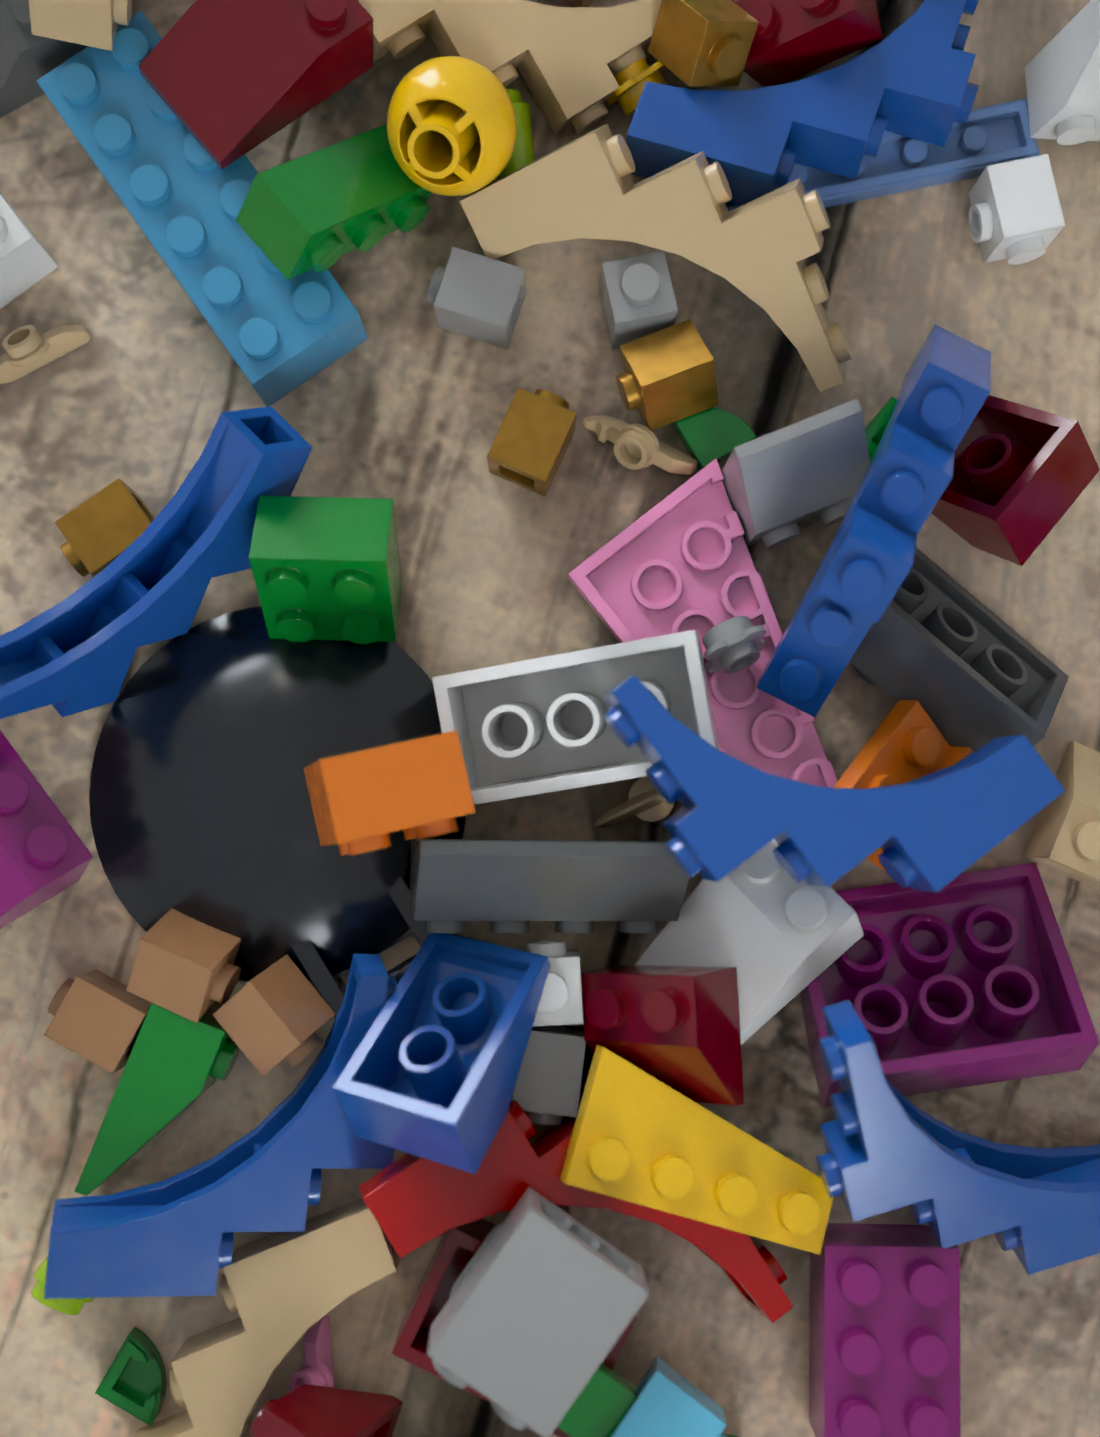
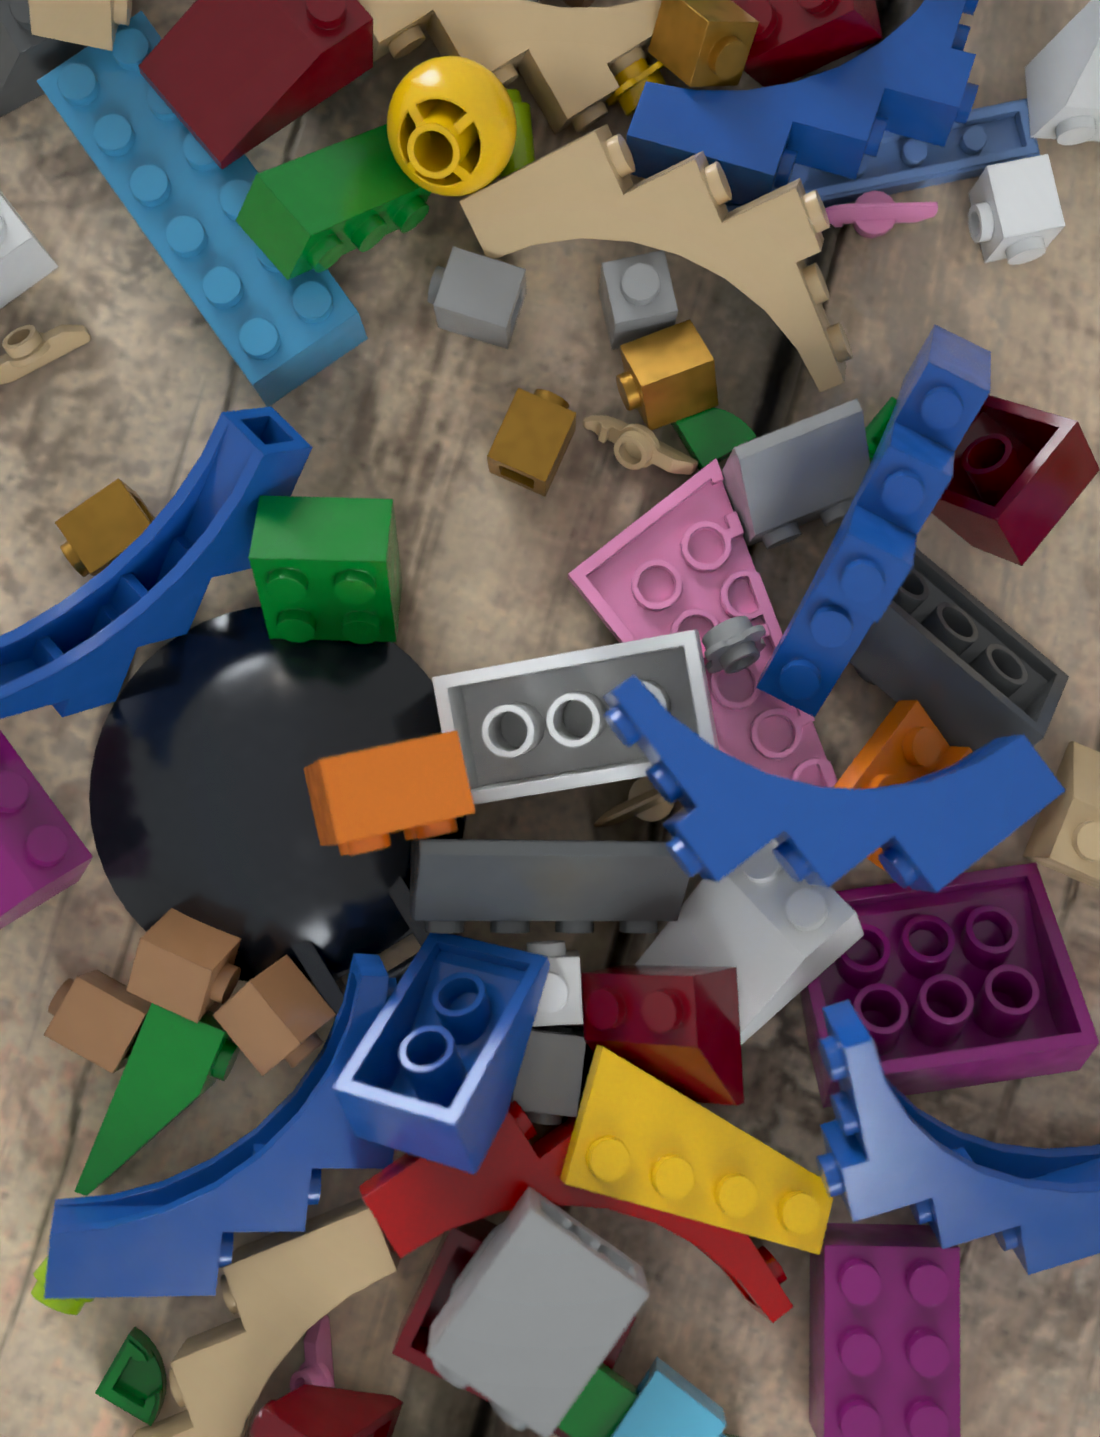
none -> bright pink piece [825,190,938,238]

